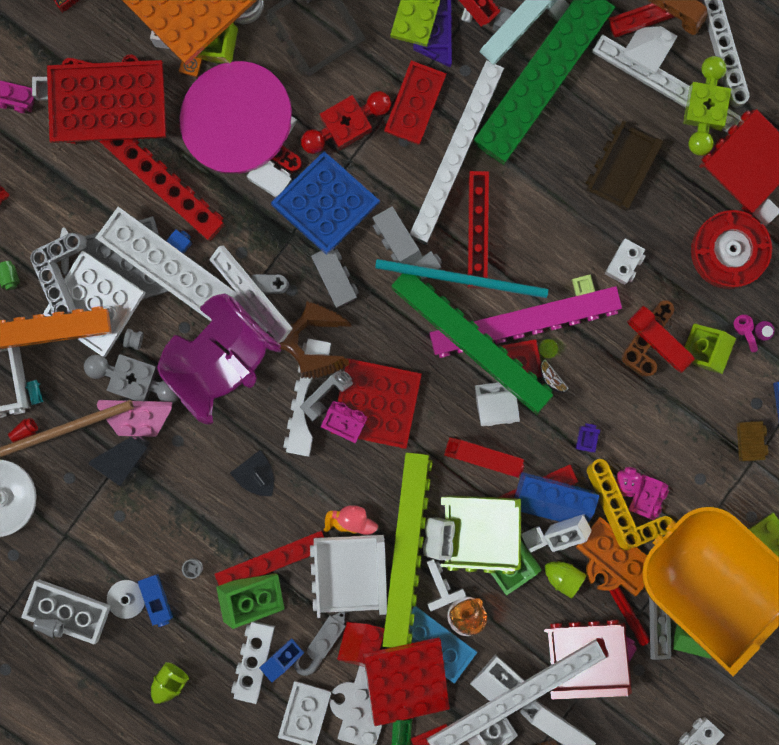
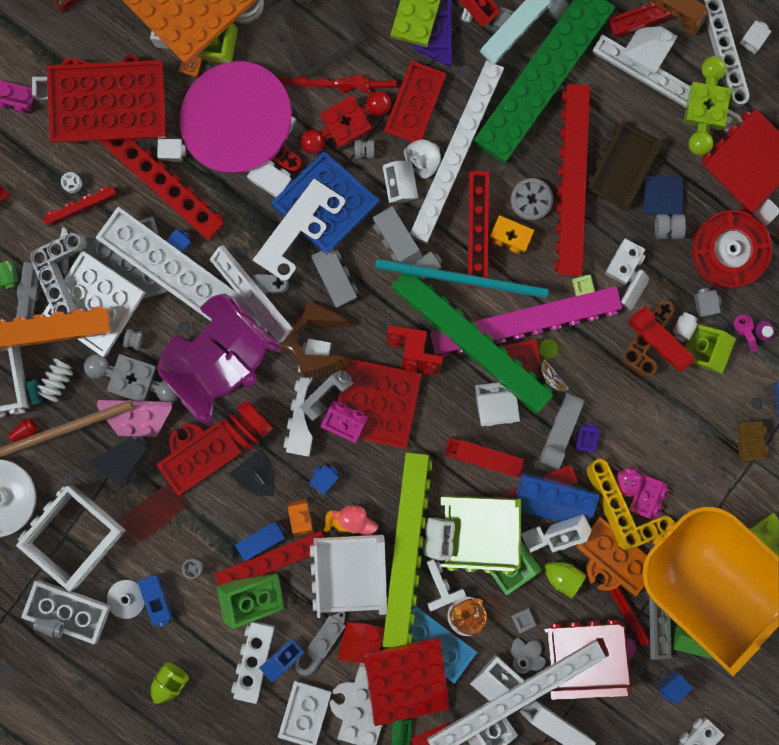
none -> light grey piece [16,262,40,320]
none -> white window [16,485,126,591]
none -> white piece [37,358,74,402]
none -> red plate [42,186,118,227]
none -> white wheel [61,172,82,193]
none -> clear red piece [122,483,186,543]
none -> red plate [156,421,242,496]
none -> white brick [157,139,186,162]
none -> red wheel [222,400,274,451]
none -> blue brick [235,521,287,562]
none -> white piece [253,179,345,281]
none -> red sword [277,74,397,94]
none -> orange torso [288,498,314,537]
none -> blue brick [309,465,339,495]
none -> light grey wheel [355,140,374,159]
none -> white brick [383,161,418,203]
none -> red bracket [386,325,443,376]
none -> white cylinder [404,139,441,179]
none -> light orange brick [489,215,534,255]
none -> light grey wheel [511,178,553,221]
none -> light grey tile [511,608,537,634]
none -> light grey plate [511,638,546,674]
none -> light grey beam [539,393,584,469]
none -> red brick [554,84,590,277]
none -> white slope [620,270,650,311]
none -> dark blue tile [643,176,683,216]
none -> light grey wheel [655,214,686,239]
none -> blue brick [657,669,693,704]
none -> white brick [672,312,698,342]
none -> light grey brick [694,288,722,318]
none -> white brick [739,21,771,54]

